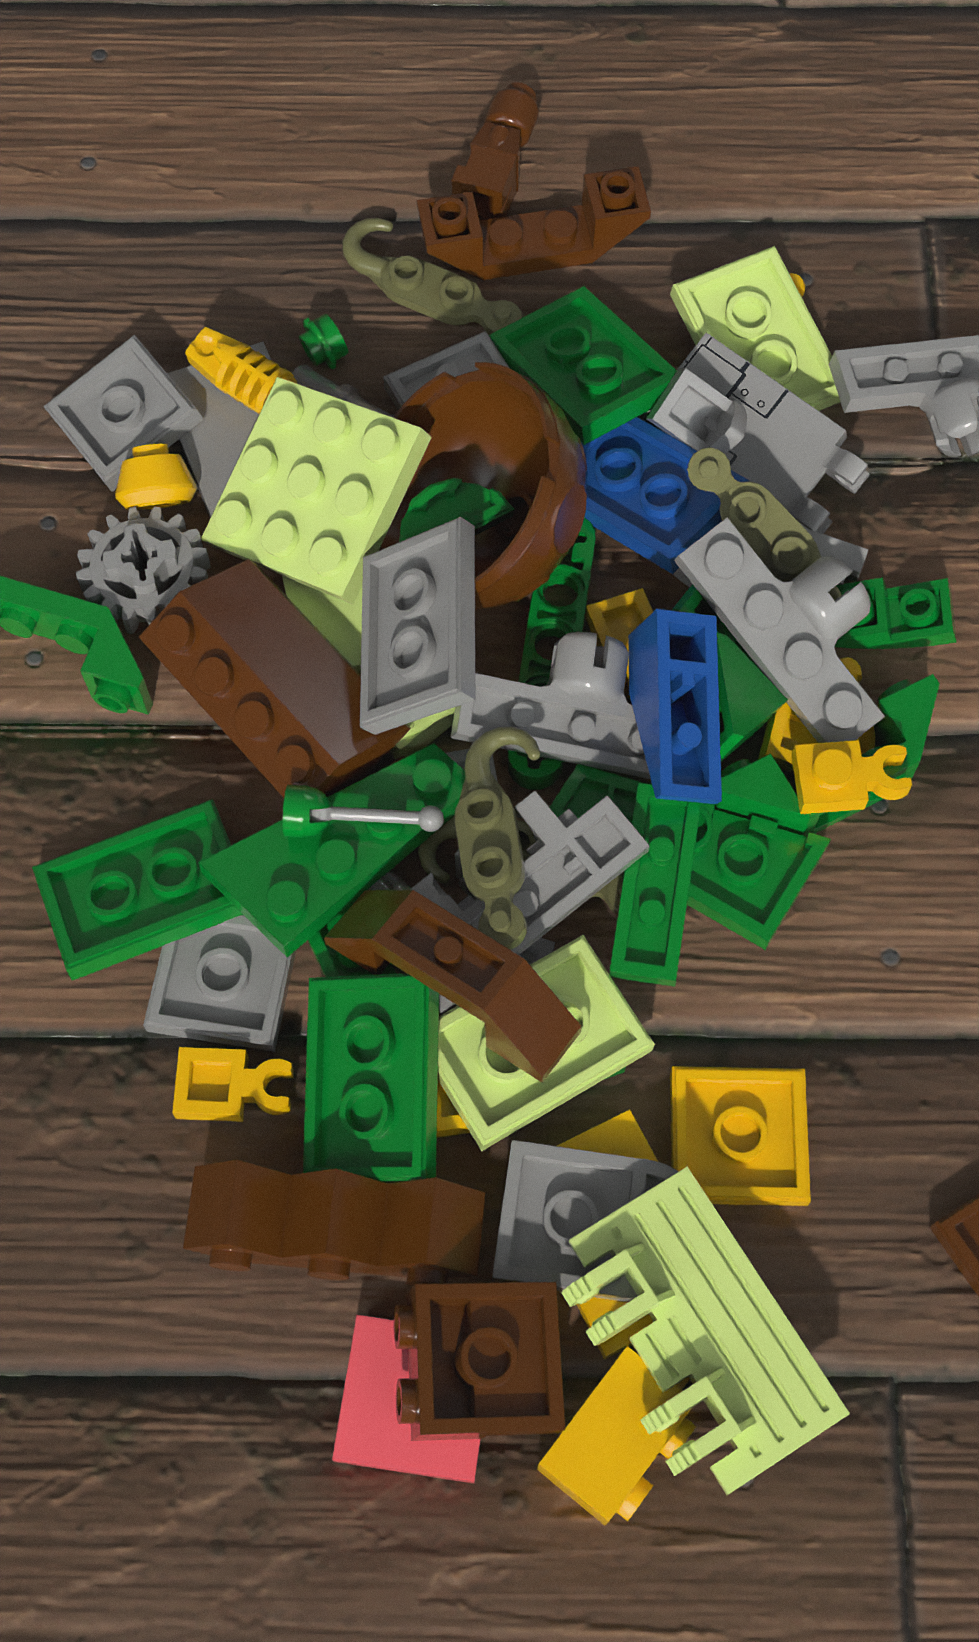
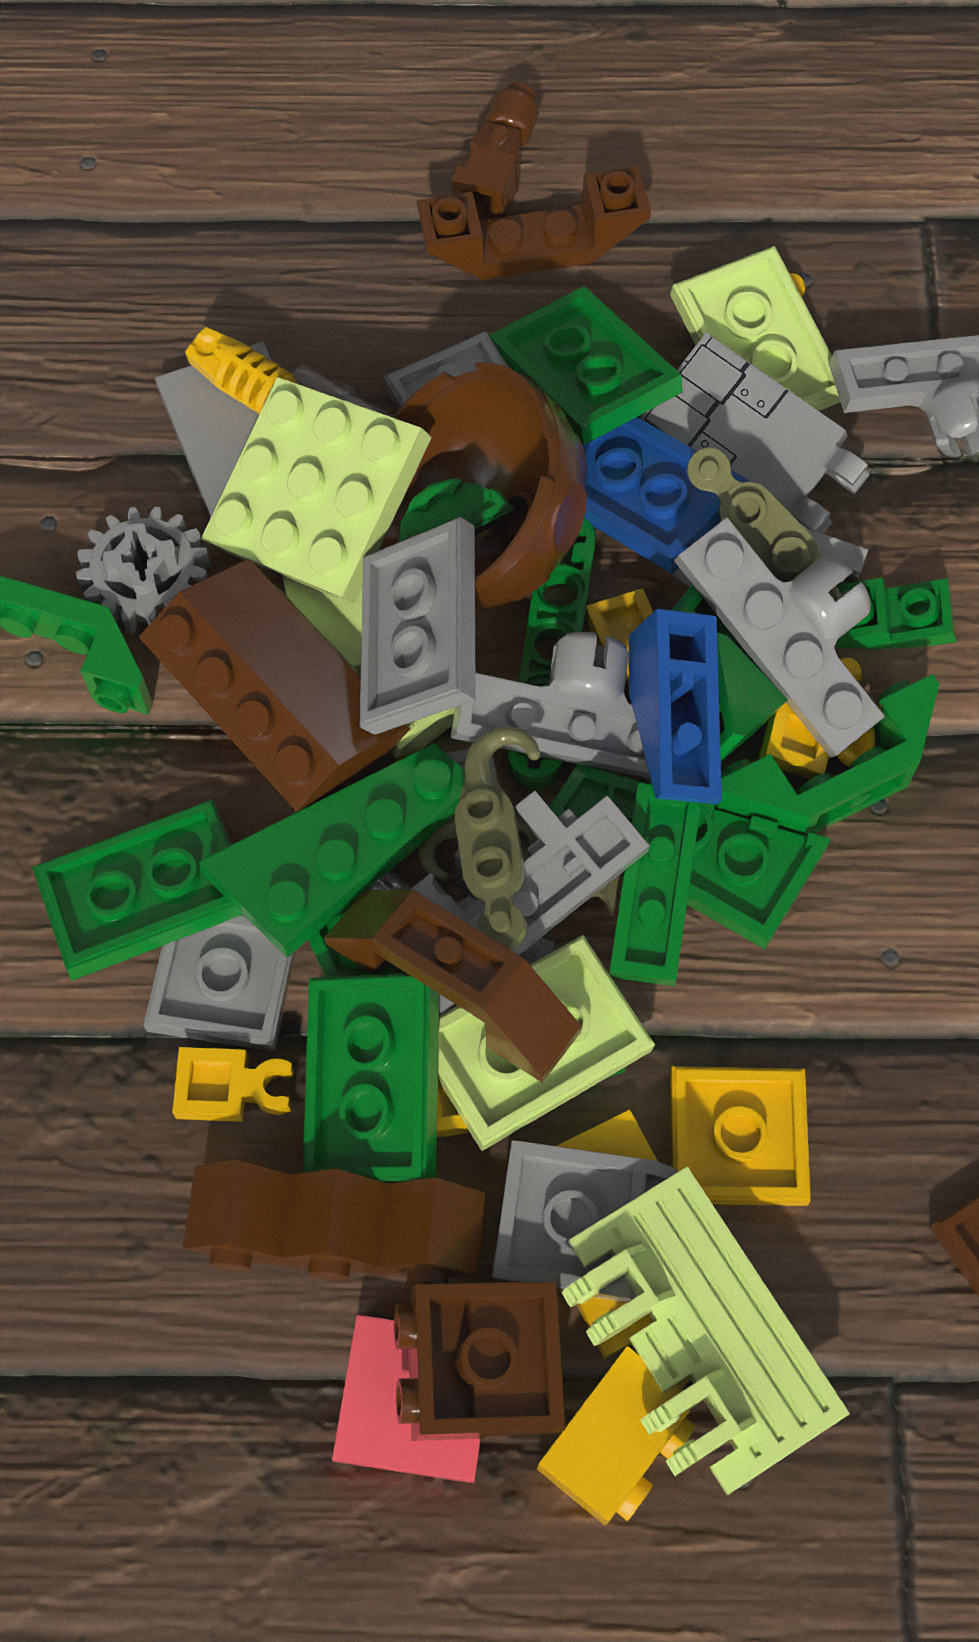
light grey tile [43,335,204,492] -> none
yellow cone [115,444,197,510] -> none
hinge [283,784,444,838] -> none
green plate [298,313,349,370] -> none
olive piece [342,218,522,335] -> none
light grey tile [646,368,747,454] -> none
yellow plate [791,740,912,814] -> none

